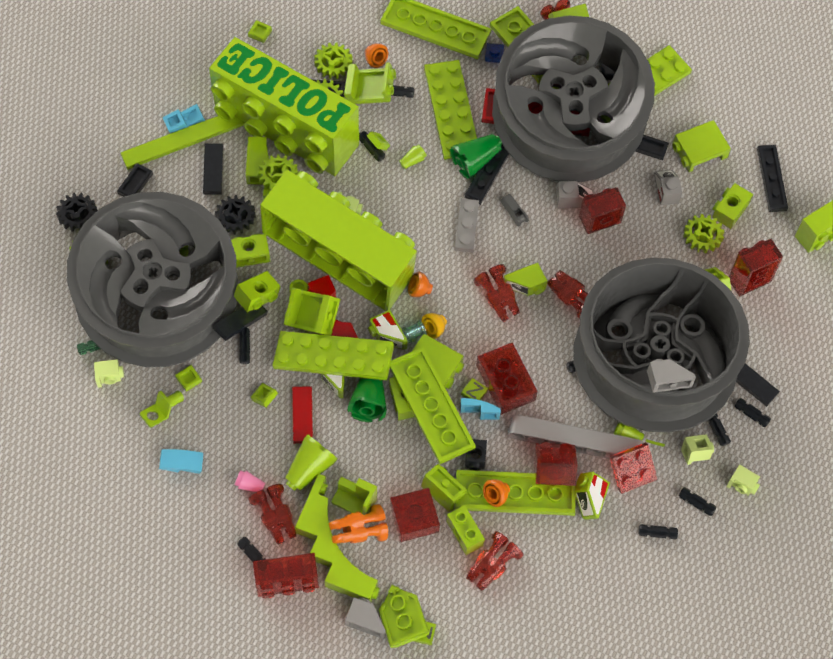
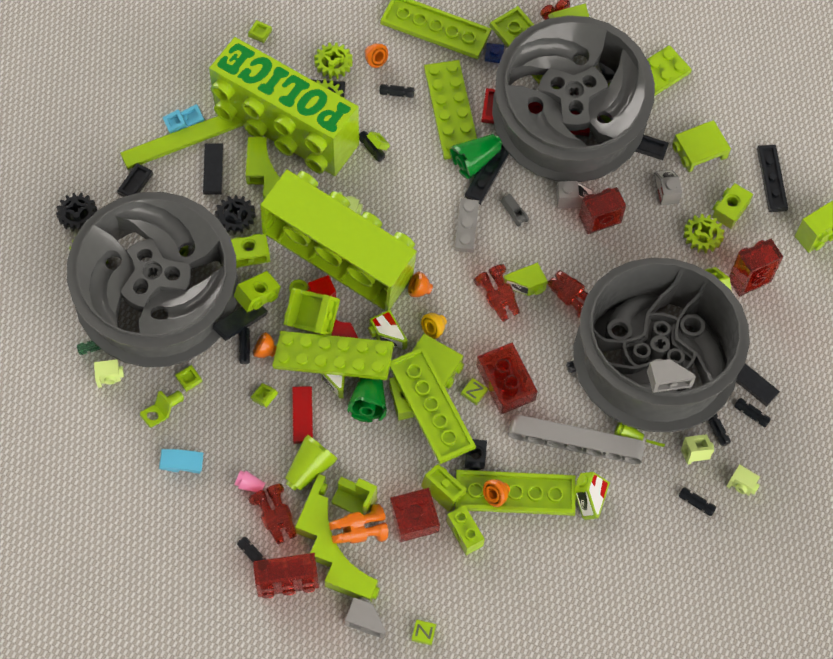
lime gear [258,154,299,191] -> none
lime panel [344,62,396,104] -> none
lime tile [379,585,429,648] -> none
lime cone [399,144,427,170] -> none
clear light blue bush [402,320,427,343] -> none
medium azure slope [460,398,501,420] -> none
clear red piece [466,531,524,591] -> none
clear red brick [534,442,578,486] -> none
clear red plate [610,442,658,494] -> none
black axle [638,524,678,540] -> none
none -> orange brick [253,332,277,358]

